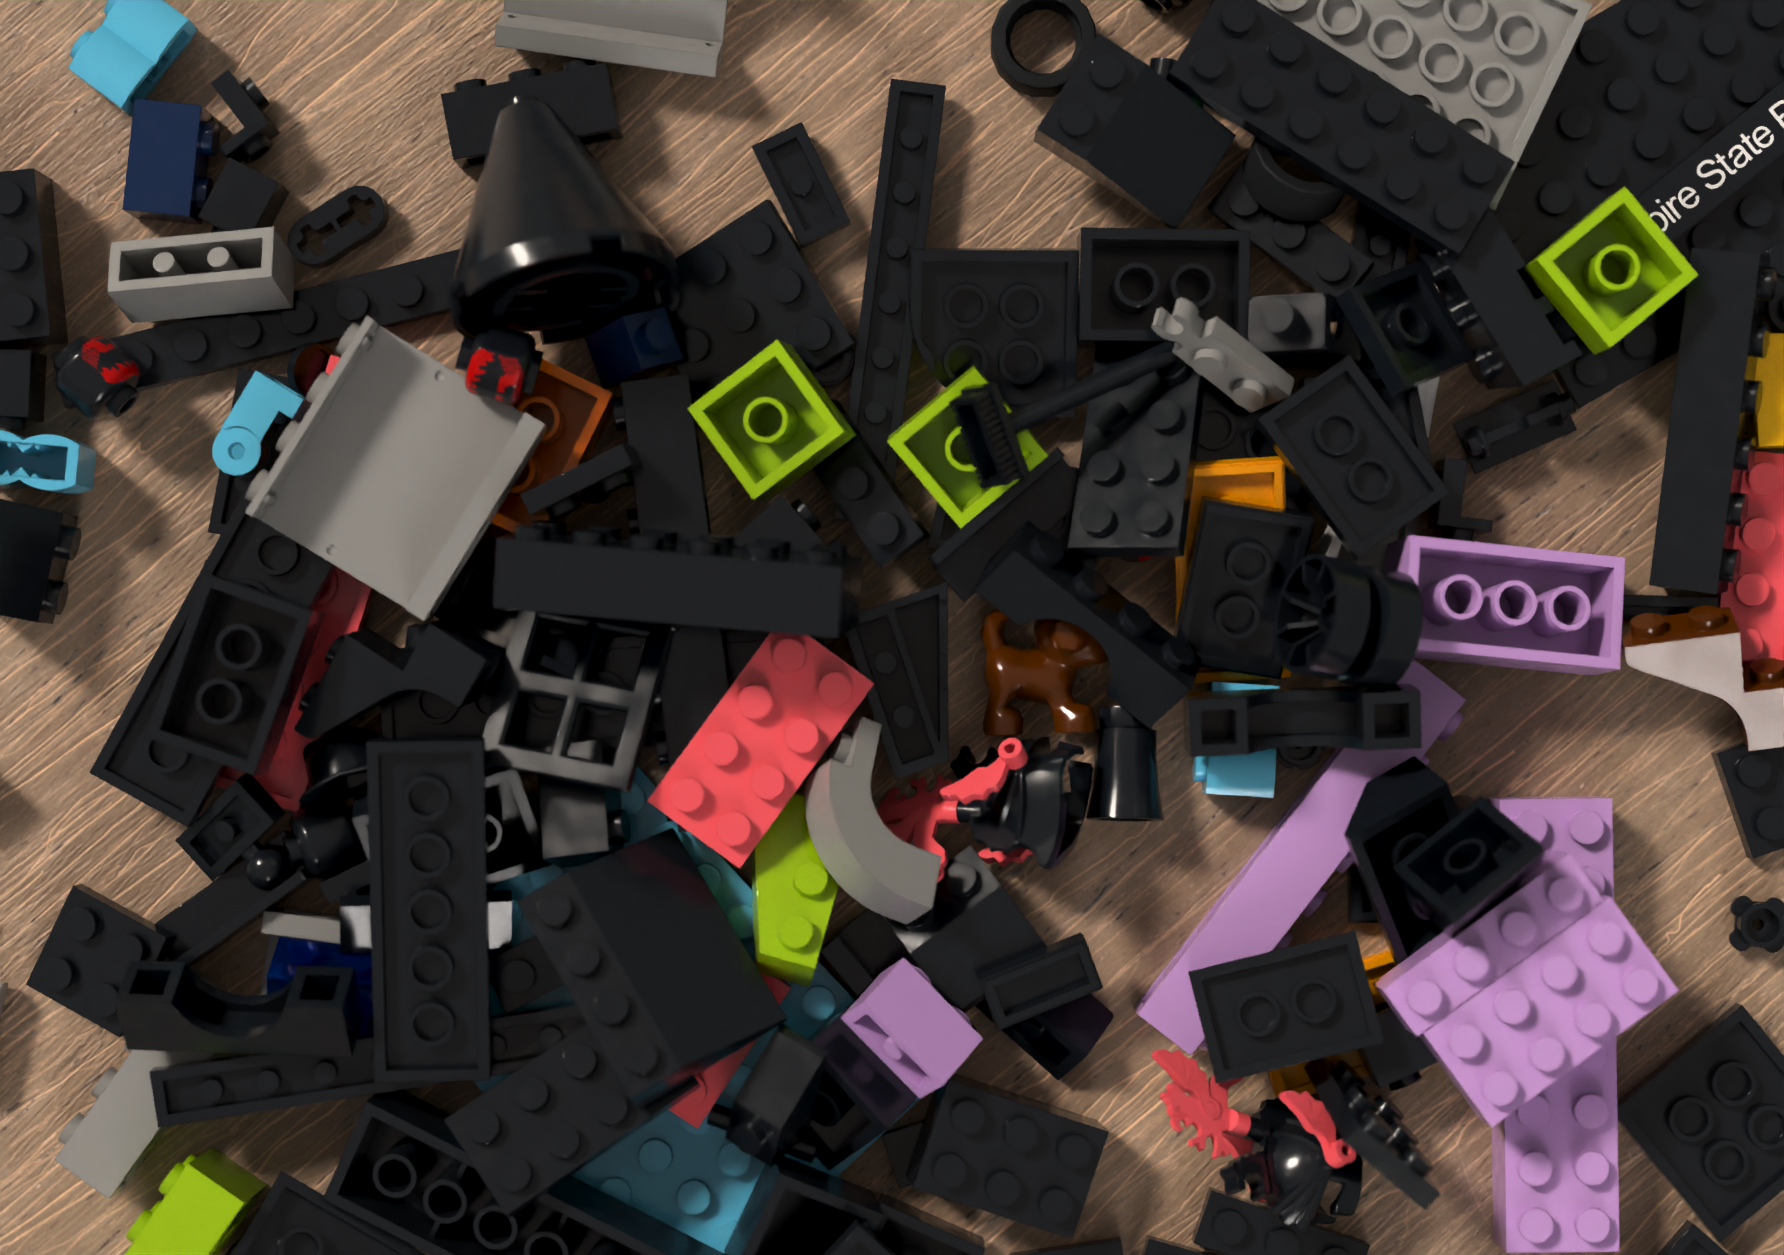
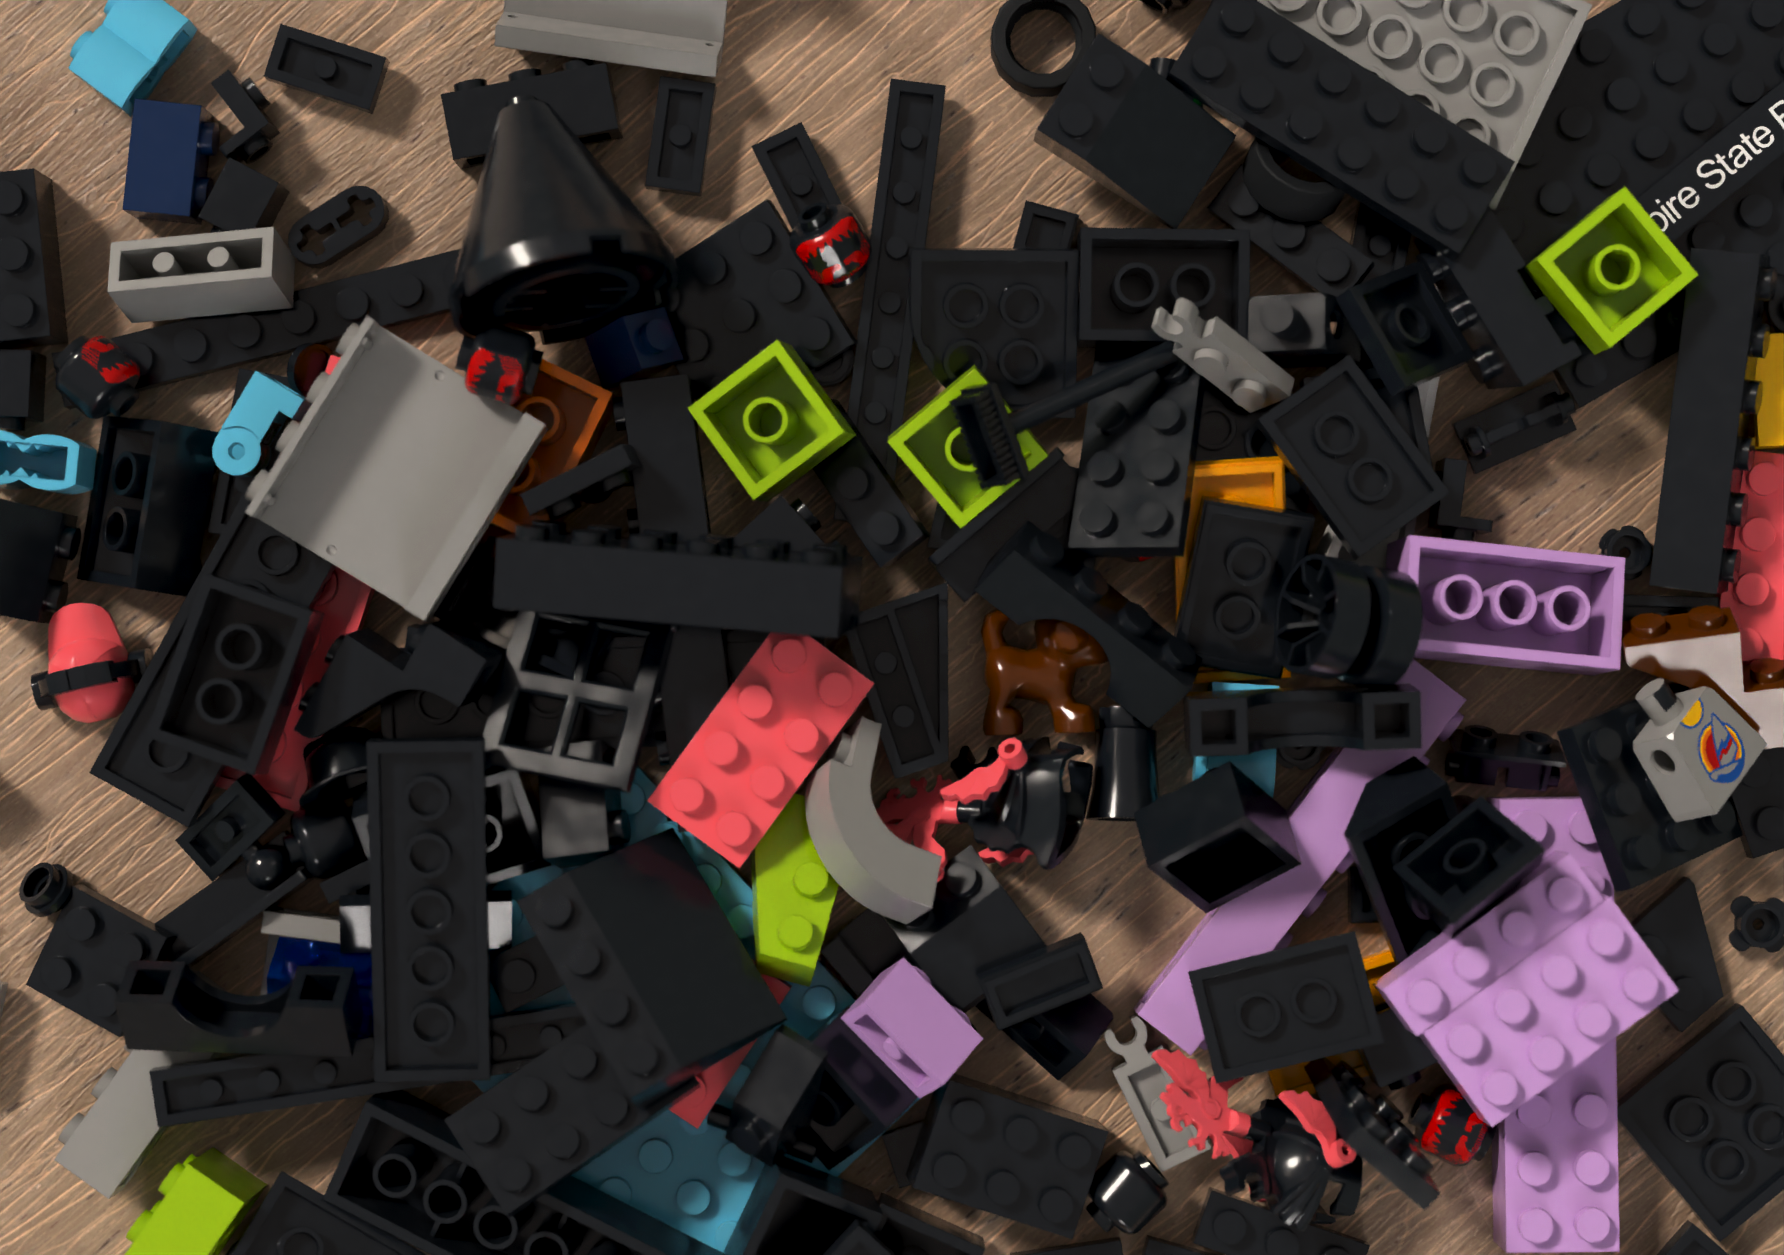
none -> black plate [19,862,73,917]
none -> coral cap [31,602,154,723]
none -> black slope [77,416,219,597]
none -> black plate [264,24,390,114]
none -> black plate [645,76,716,197]
none -> black head [789,202,872,288]
none -> black tile [1013,200,1079,248]
none -> black head [1085,1150,1169,1235]
none -> light grey plate [1103,1014,1212,1172]
none -> black piece [1134,761,1302,913]
none -> head [1408,1084,1497,1167]
none -> black hinge [1445,725,1567,791]
none -> black plate [1556,682,1743,892]
none -> black plate [1599,526,1653,580]
none -> black wing [1630,877,1724,1032]
none -> light grey torso [1633,678,1767,822]

